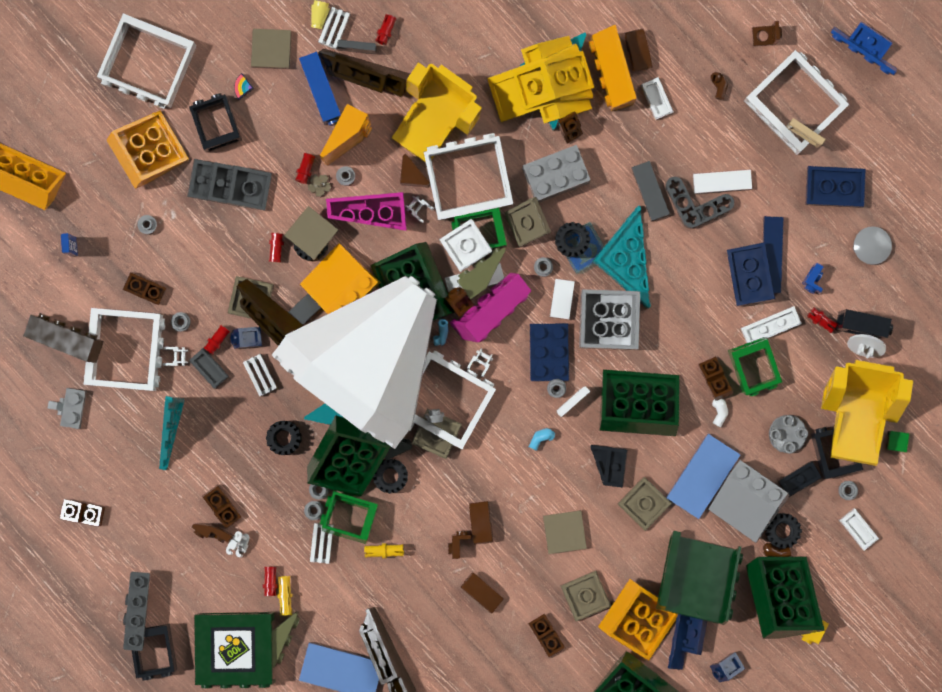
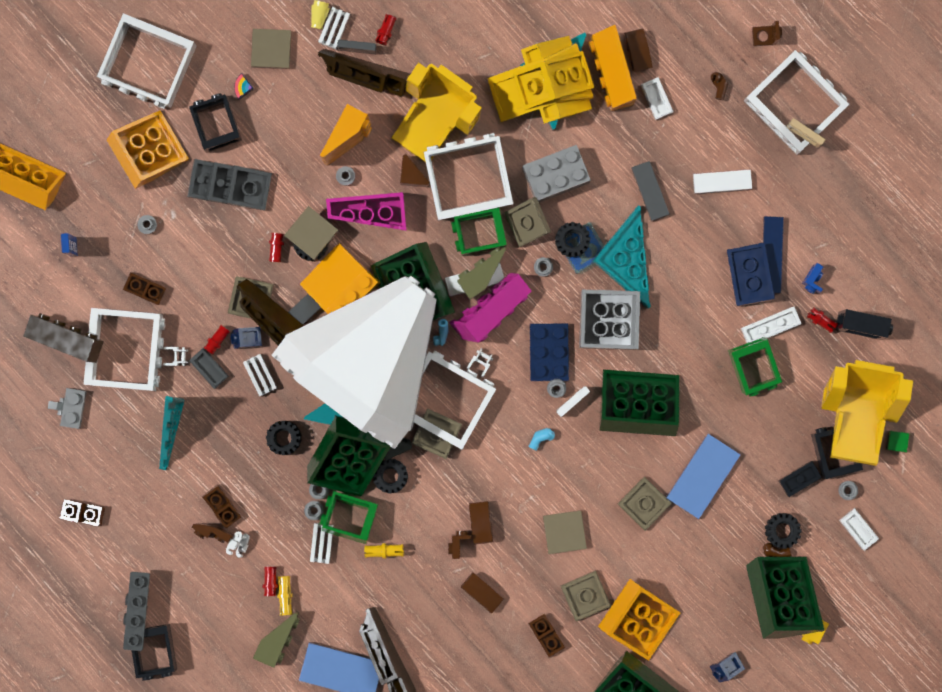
light grey plate [171,312,191,332] -> none
dark green panel [194,612,275,689] -> none
red pin [295,153,315,184] -> none
blue brick [299,52,341,126] -> none
dark tan plant [308,174,331,197] -> none
white piece [405,196,434,223] -> none
light grey plate [425,409,444,423] -> none
white tile [439,219,492,272] -> none
reddish brown bracket [444,286,474,317] -> none
white tile [550,279,574,320] -> none
reddish brown slope [558,111,583,144] -> none
black wing [590,445,628,488] -> none
dark green panel [656,531,743,625] -> none
dark grey beam [665,176,734,229] -> none
dark blue bracket [668,614,707,670] -> none
reddish brown slope [698,356,733,401] -> none
light grey slope [708,460,789,543] -> none
white arm [712,399,728,428] -> none
light grey dish [769,415,808,453] -> none
dark blue plate [805,166,866,208] -> none
blue bracket [831,21,897,75] -> none
white piece [847,334,886,359] -> none
light grey dish [853,227,892,265] -> none

